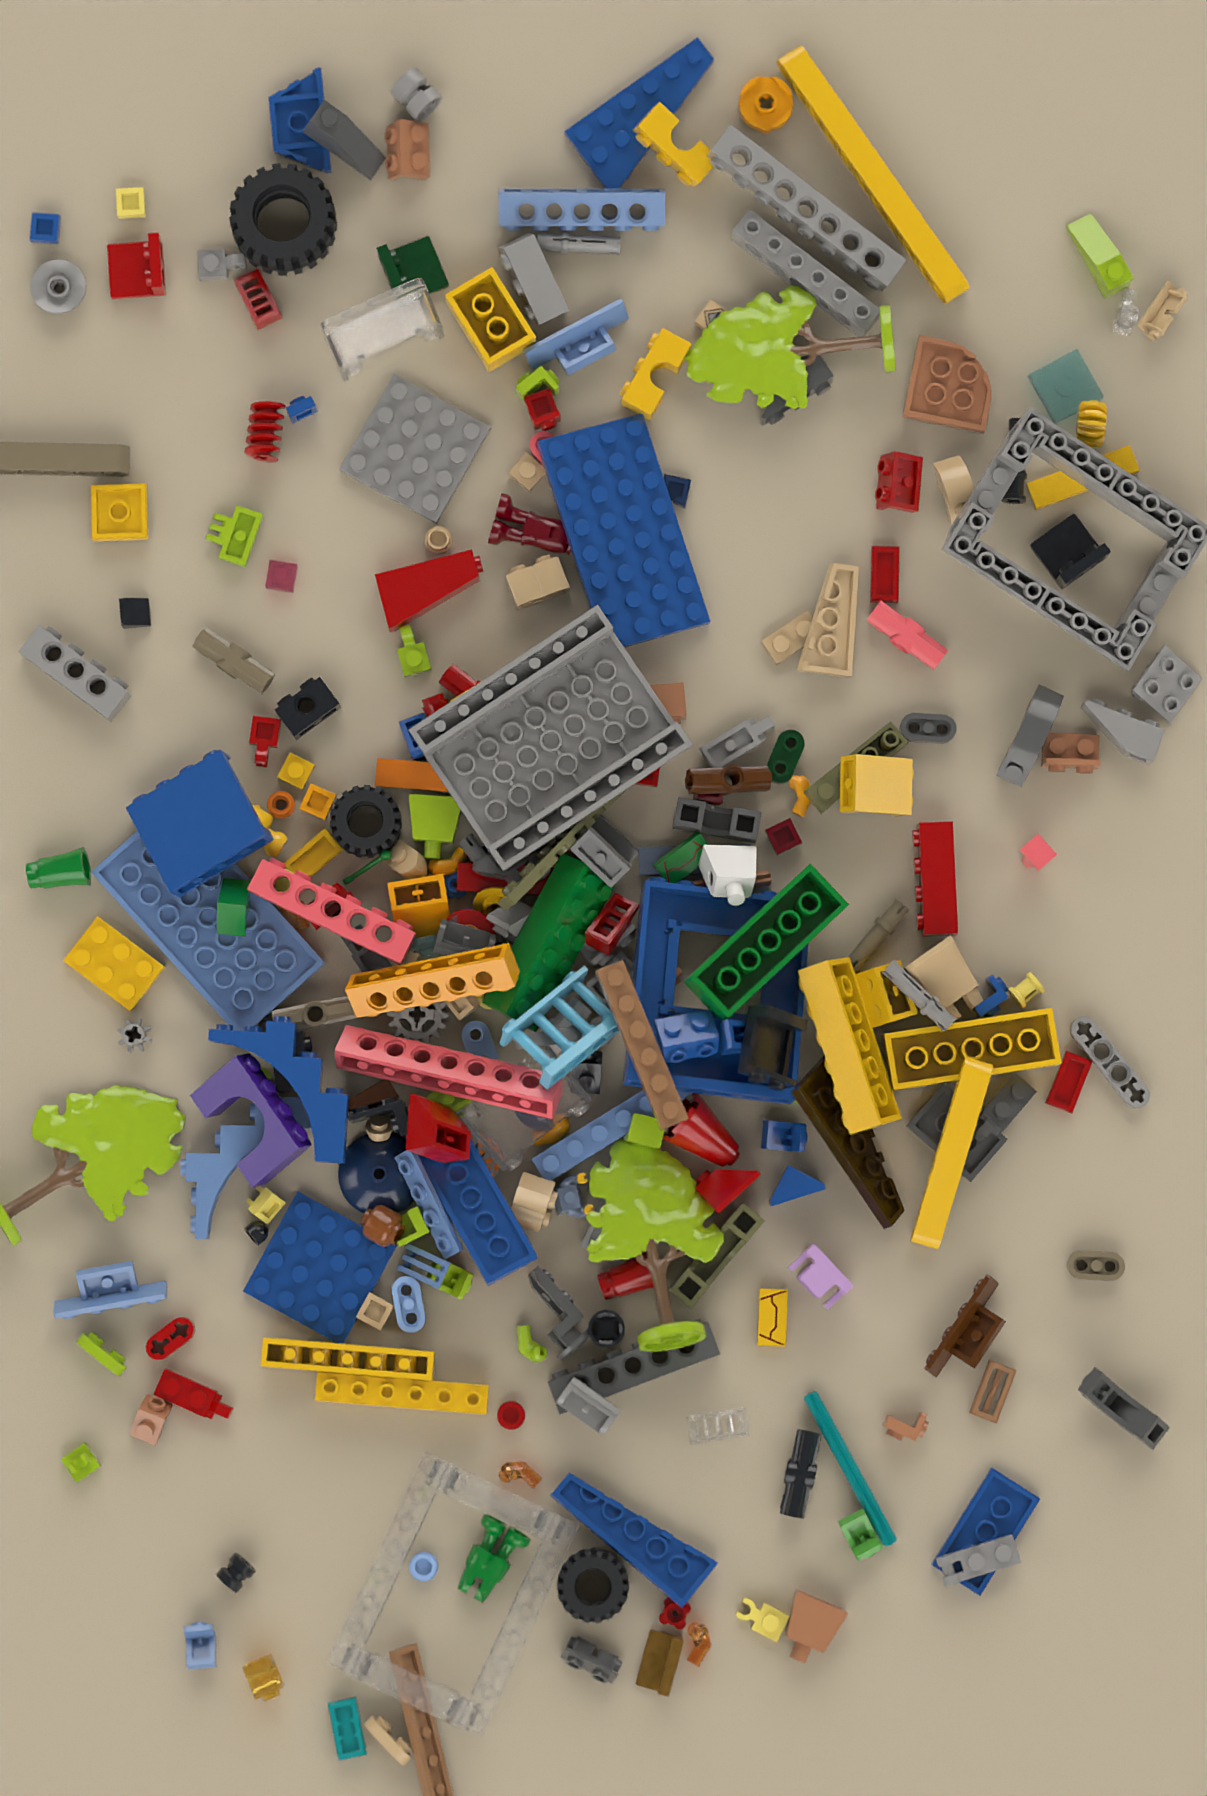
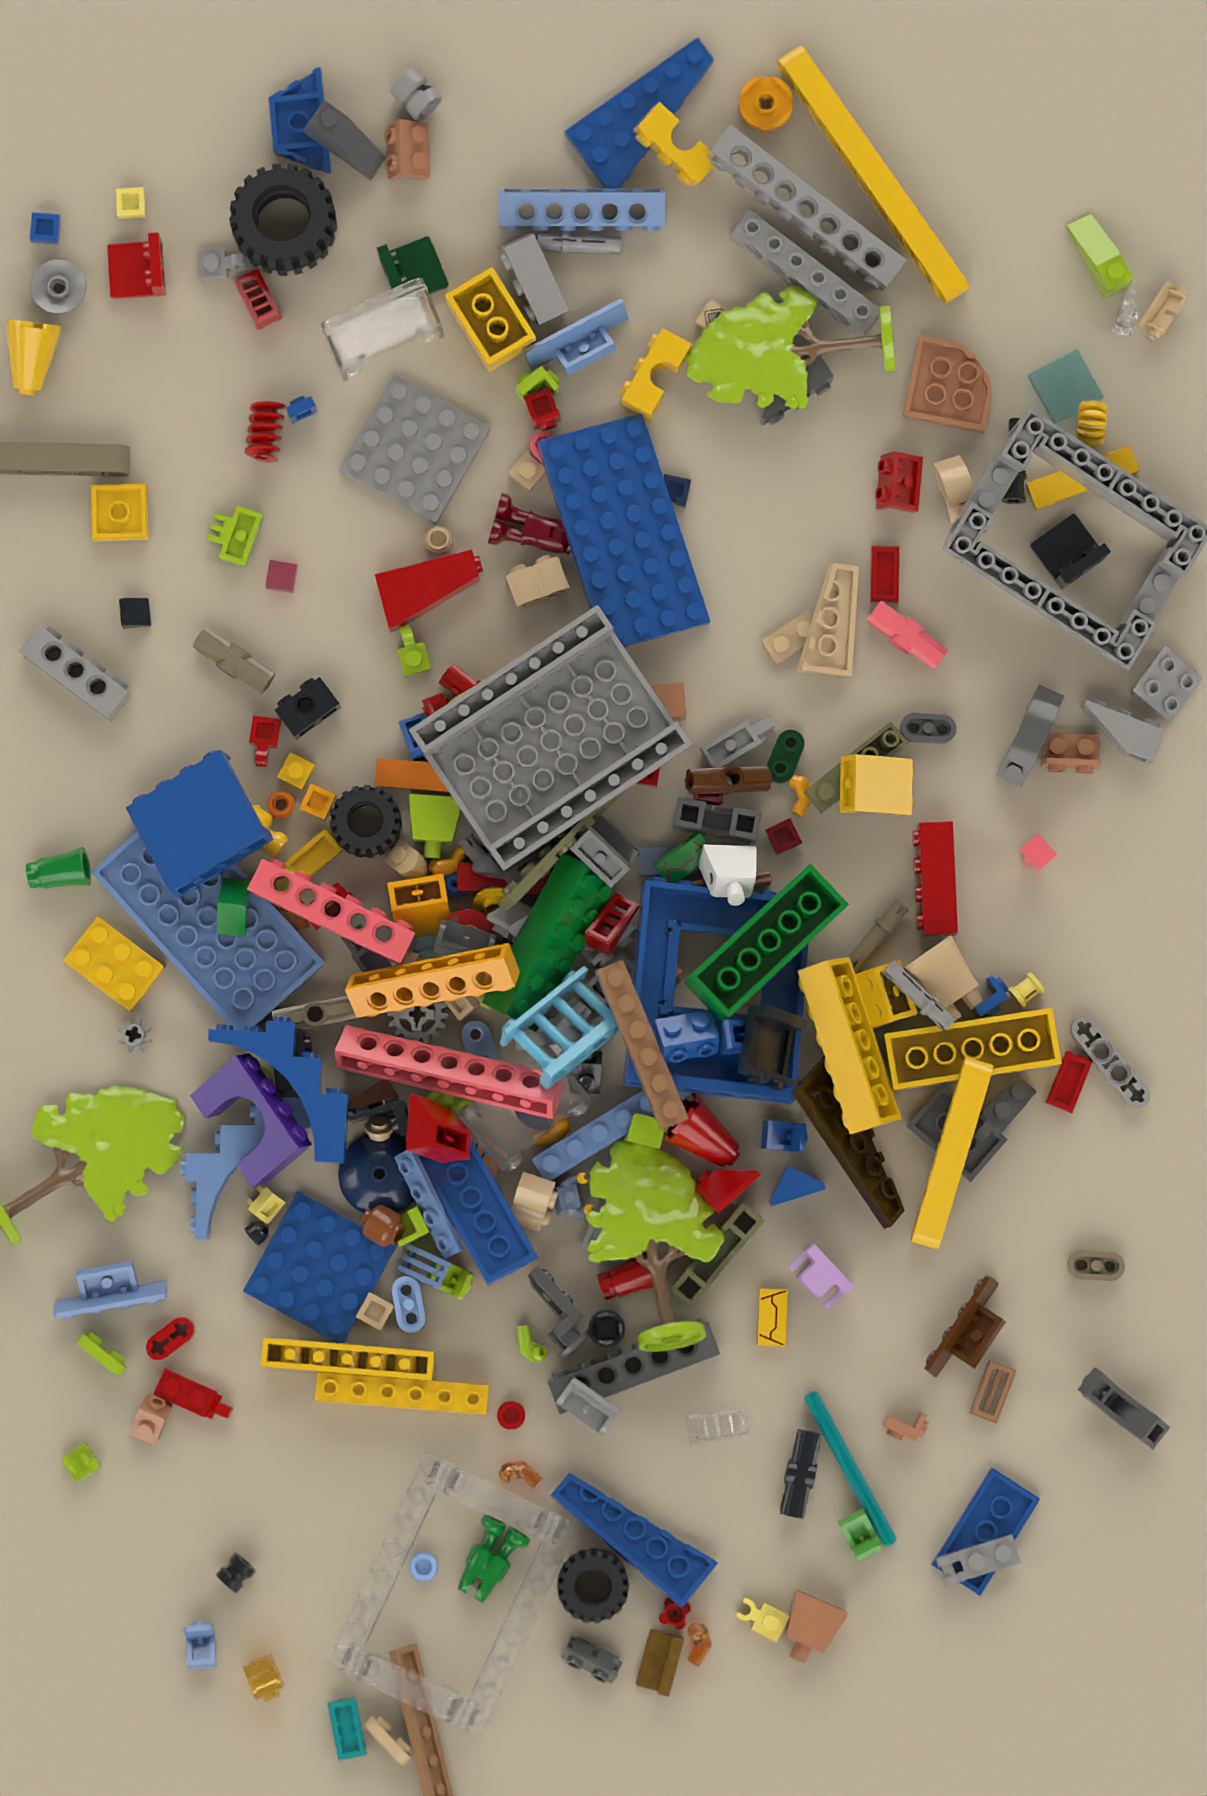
green hinge [342,849,391,885] -> none
none -> yellow cone [6,319,62,396]

